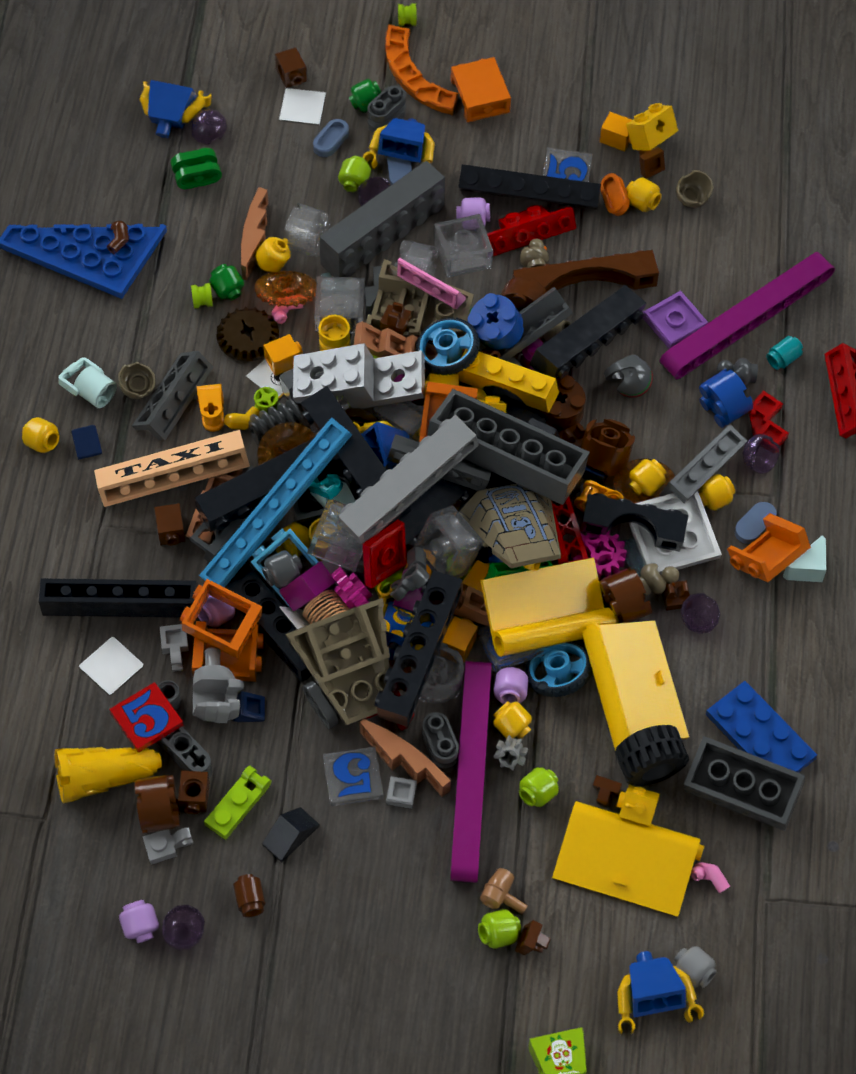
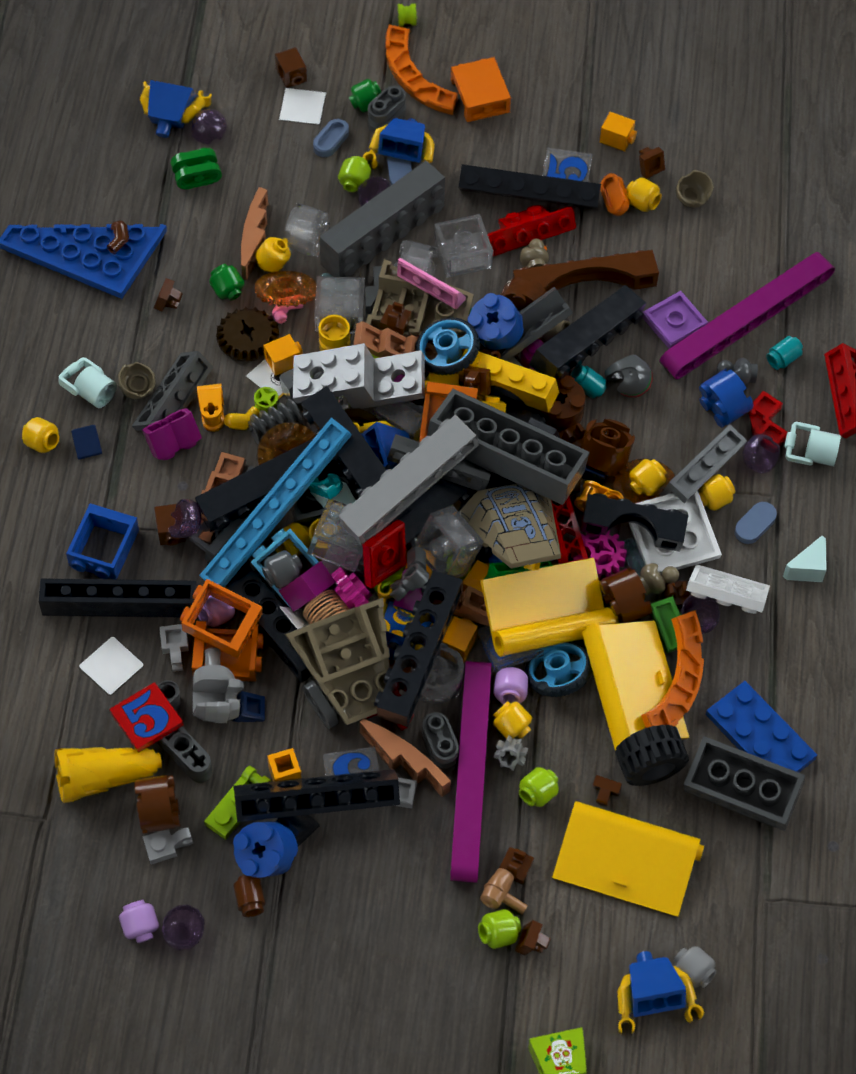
light nougat brick [94,430,250,507] -> none
reddish brown brick [178,771,210,815] -> none
lime wheel [191,283,213,309] -> none
lavender head [456,197,490,228] -> none
yellow head [617,785,660,826] -> none
yellow brick [626,103,678,151] -> none
bright pink arm [690,862,730,893] -> none
orange panel [727,513,811,583] -> none
none -> blue window [66,503,139,579]
none -> magenta brick [142,408,202,460]
none -> reddish brown tile [154,278,183,312]
none -> clear purple hair [168,499,202,538]
none -> black brick [233,769,400,822]
none -> blue brick [233,821,298,878]
none -> light orange brick [267,748,302,782]
none -> reddish brown tile [463,366,491,396]
none -> reddish brown tile [499,847,534,885]
none -> teal brick [570,365,606,399]
none -> orange tile [641,610,704,728]
none -> bright green tile [651,596,680,654]
none -> white plate [686,564,770,614]
none -> light aqua piece [784,422,841,467]

